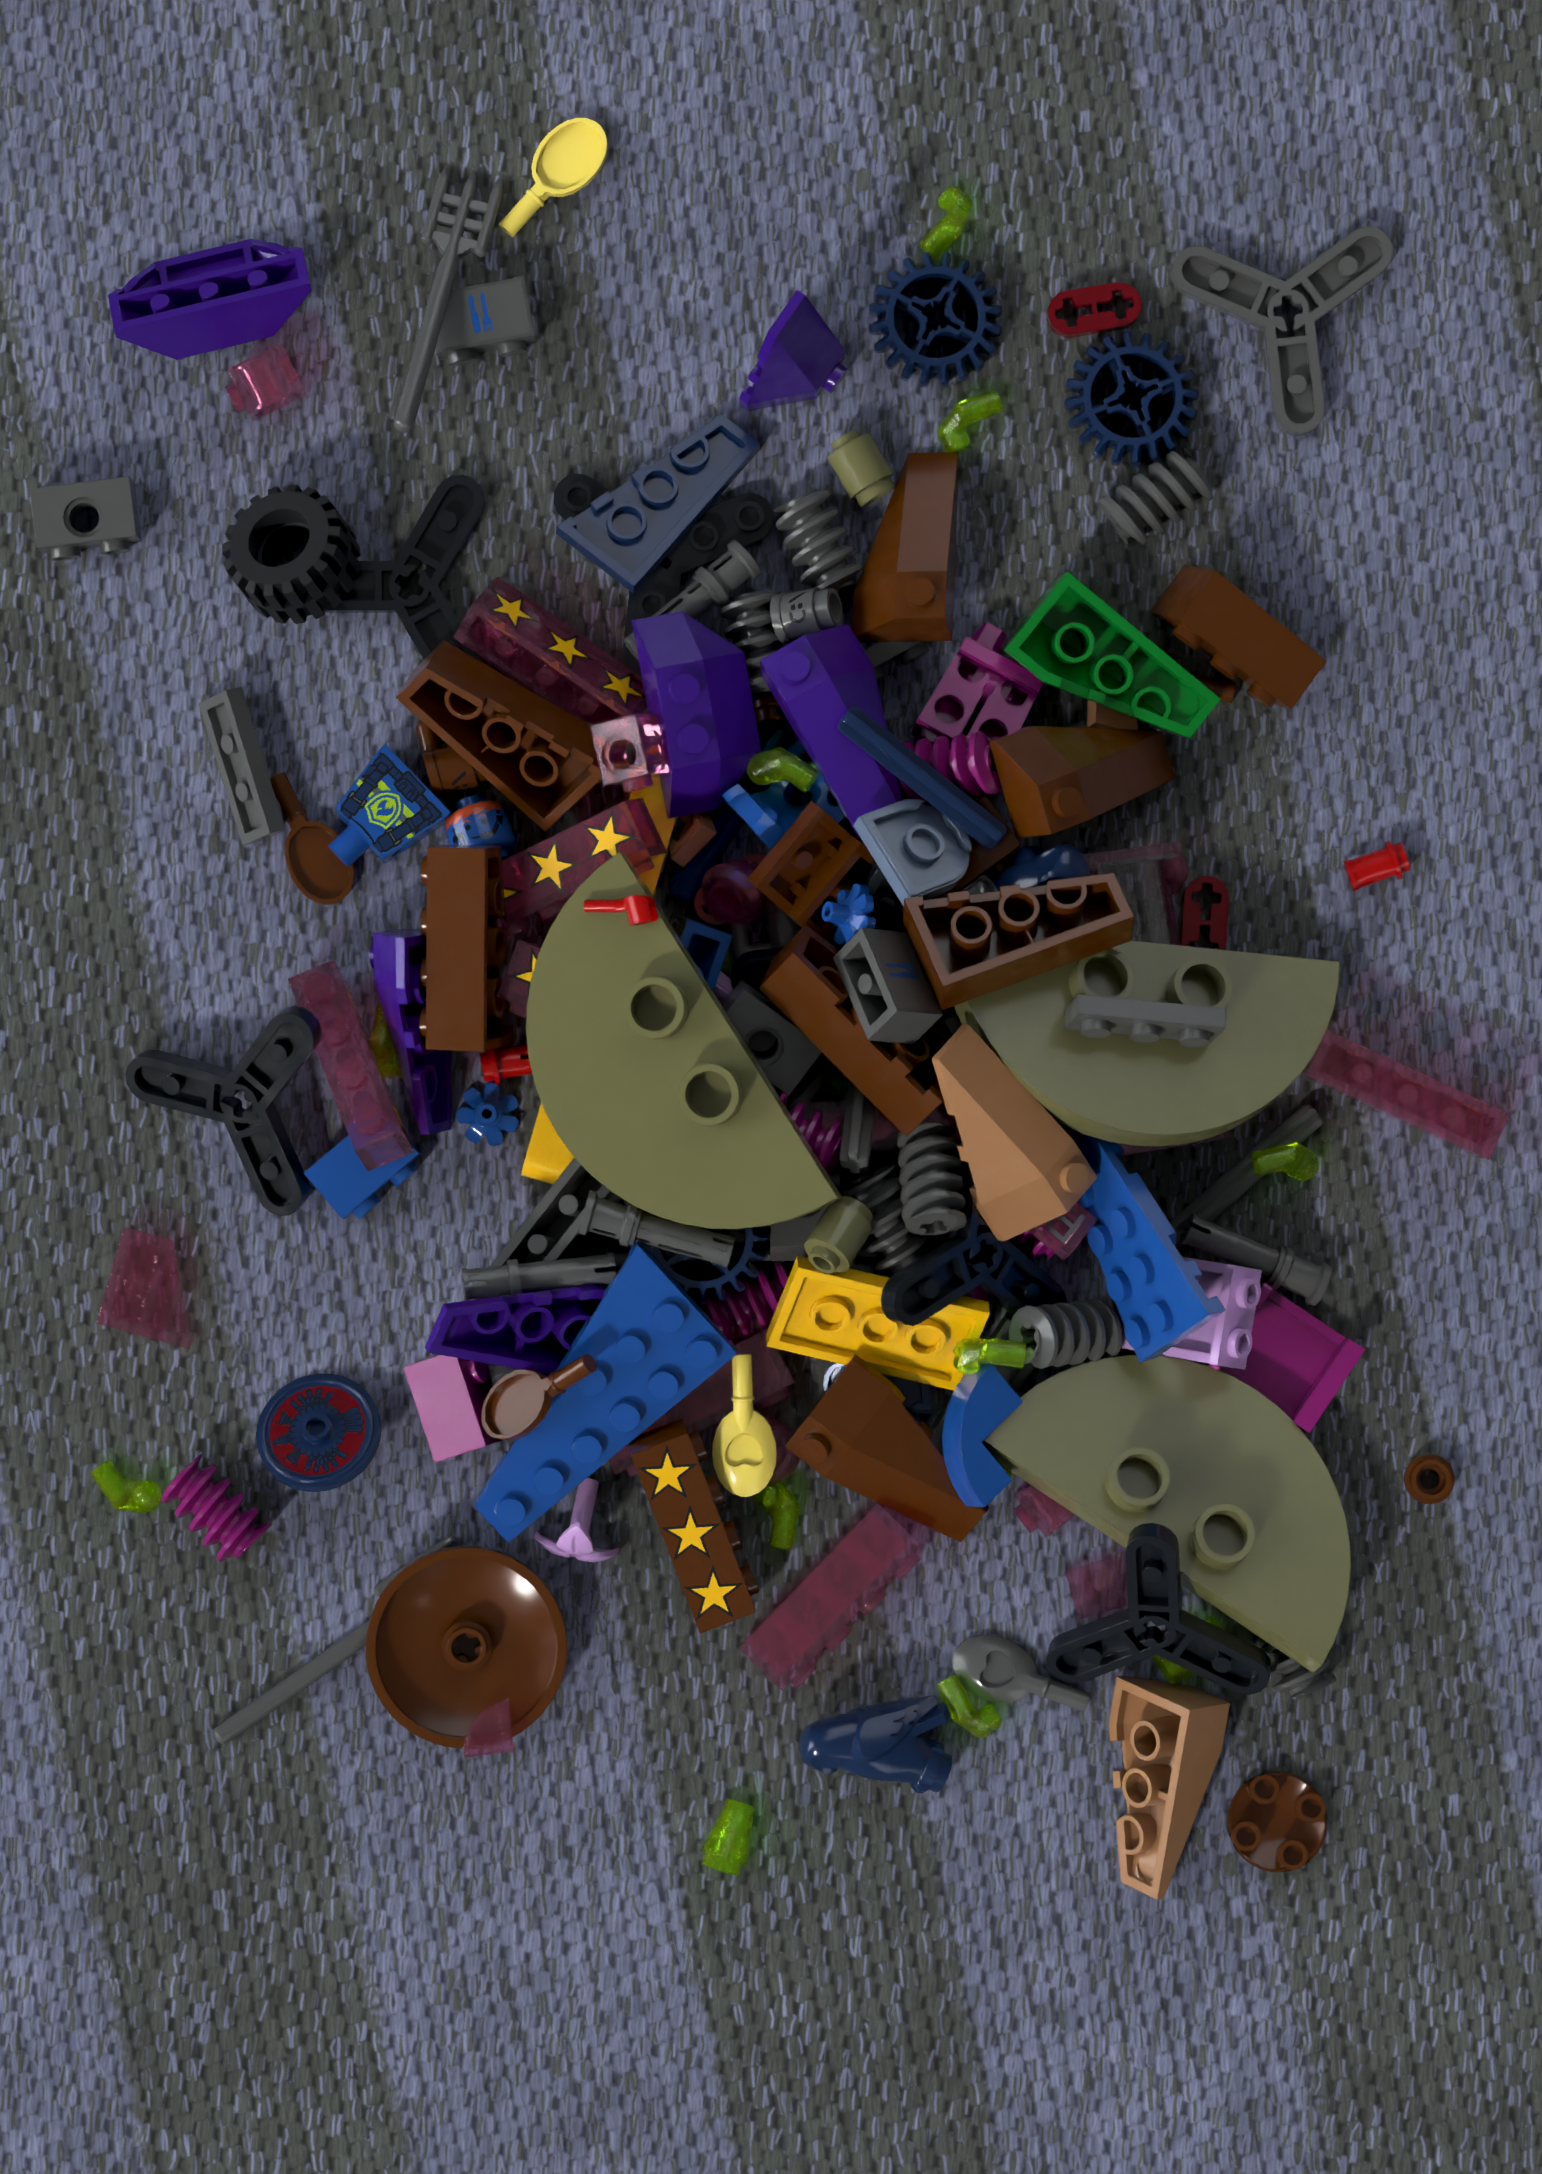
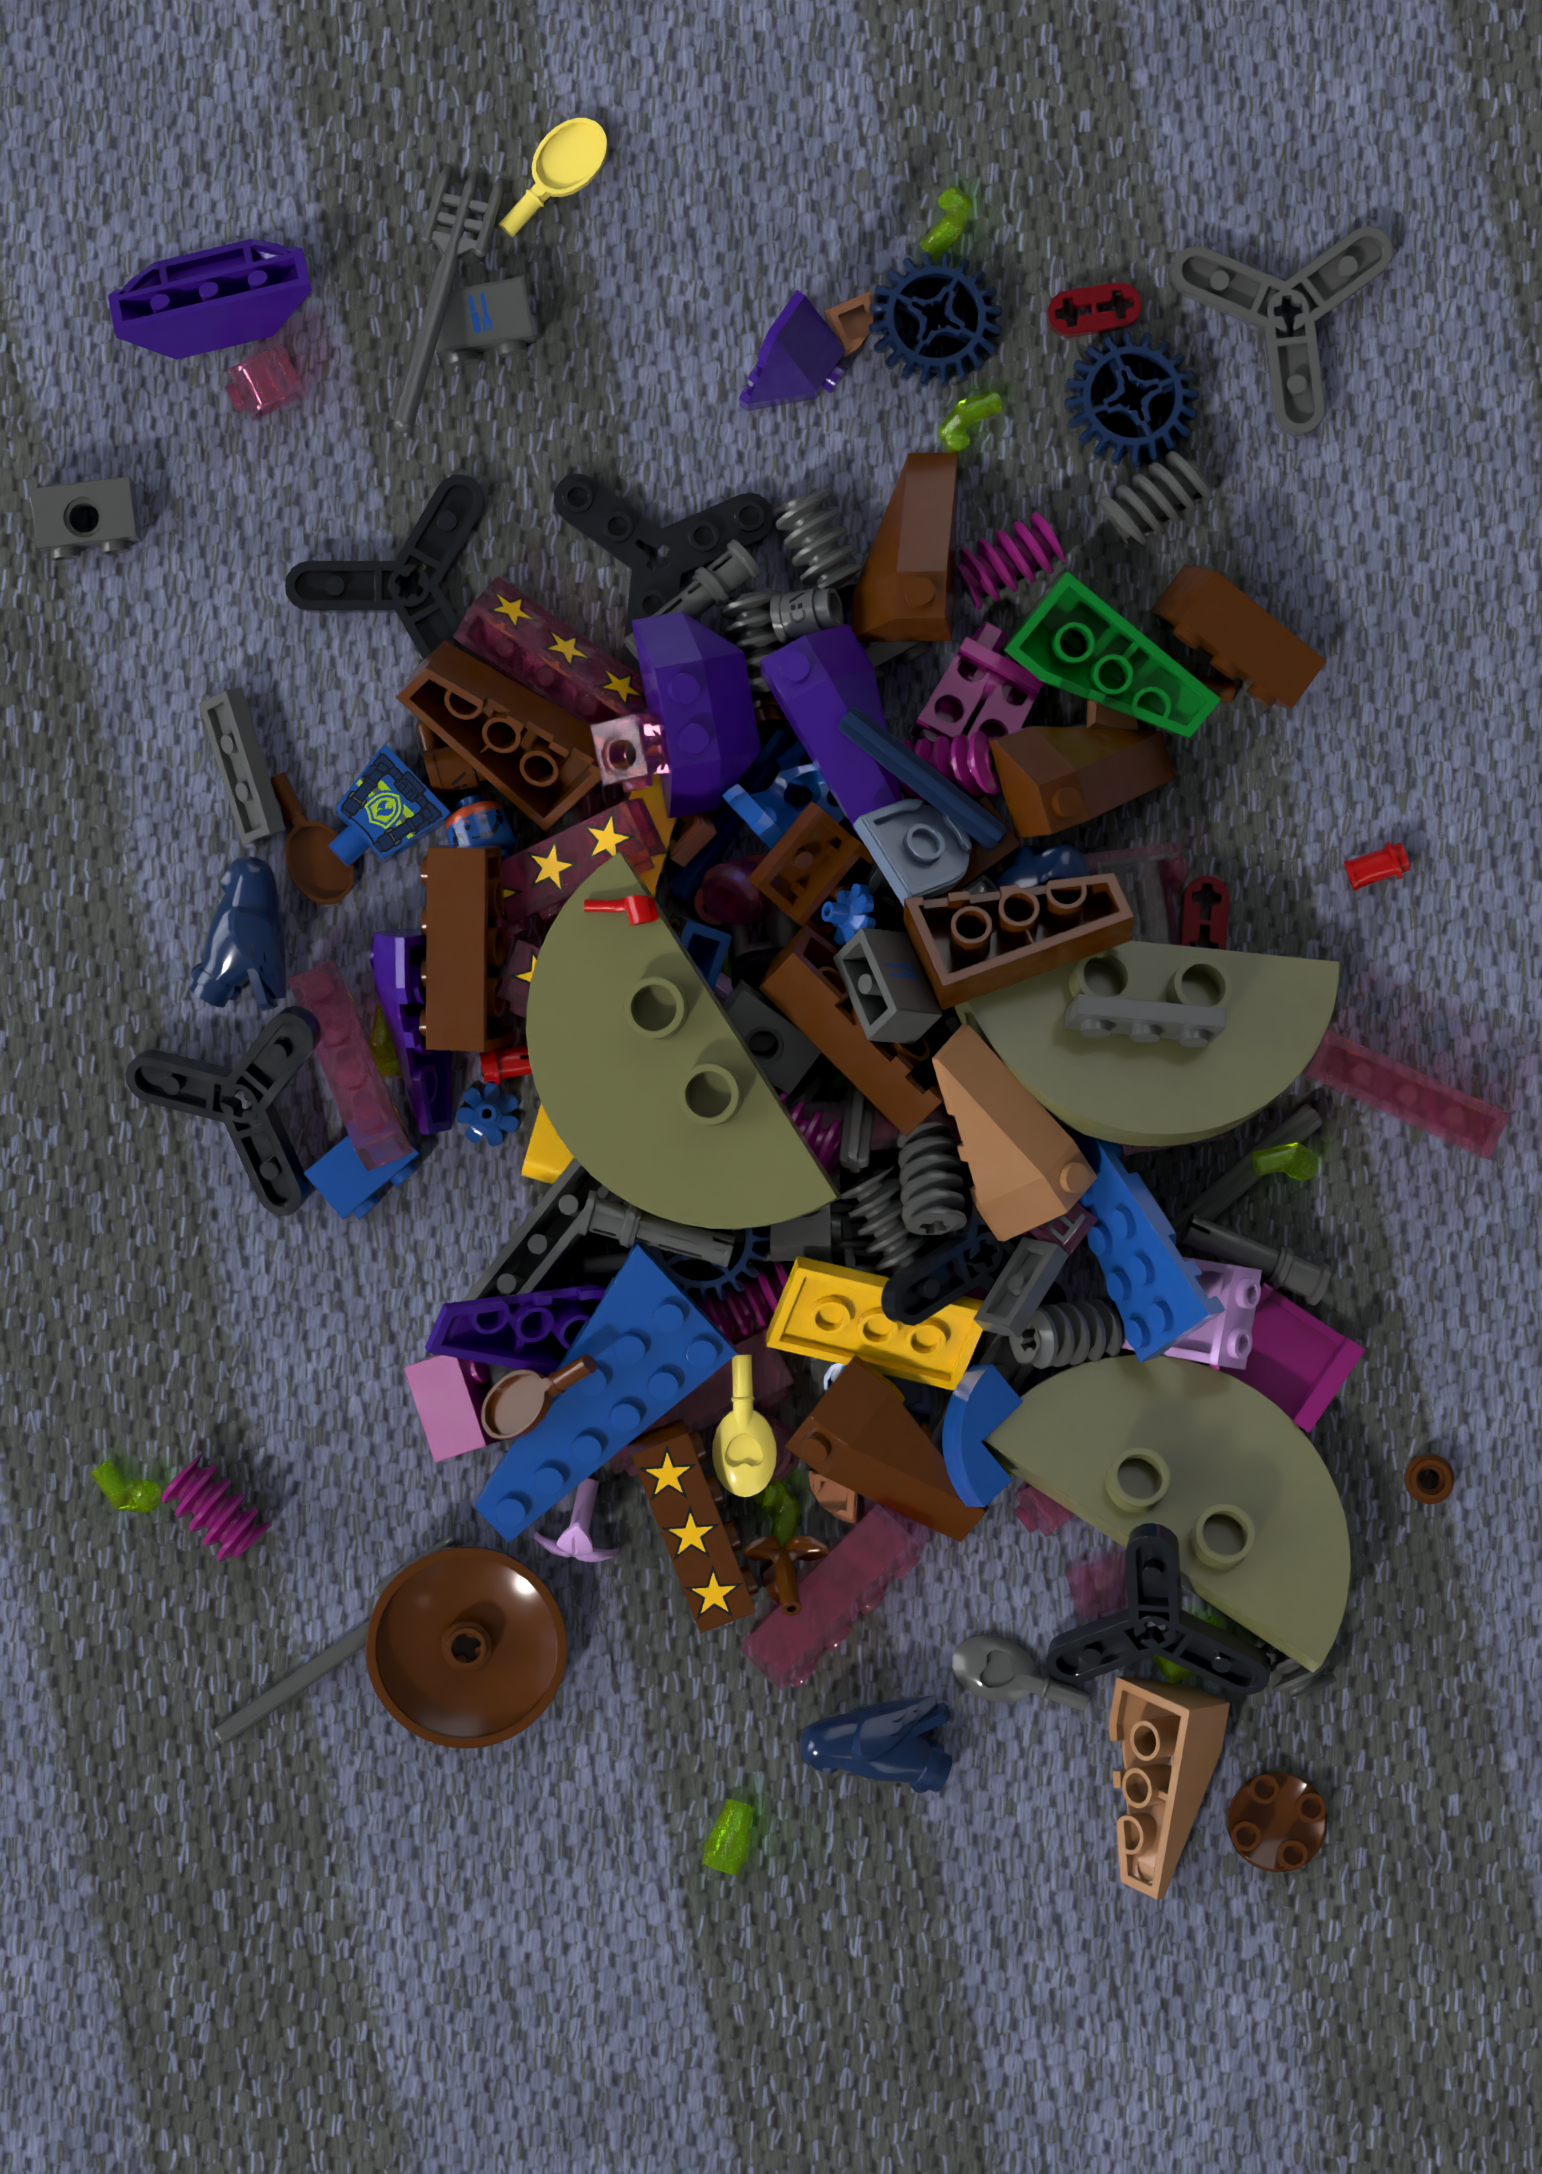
clear pink wing [96,1226,192,1349] -> none
black tyre [222,485,361,624] -> none
dark blue shield [256,1374,381,1492] -> none
dark grey pin [461,1252,616,1301] -> none
clear pink tile [464,1699,515,1758] -> none
dark blue wing [556,414,760,594] -> none
clear neon green arm [747,747,819,792] -> none
olive brick [804,1196,873,1274] -> none
olive brick [827,429,896,508] -> none
clear neon green arm [935,1675,1002,1738] -> none
clear neon green arm [953,1338,1026,1374] -> none
none -> dark blue animal [190,856,286,1011]
none -> reddish brown plant [743,1535,830,1616]
none -> nougat tile [809,1470,857,1523]
none -> nougat tile [825,291,874,358]
none -> magenta piece [955,511,1067,610]
none -> dark grey plate [973,1237,1069,1339]

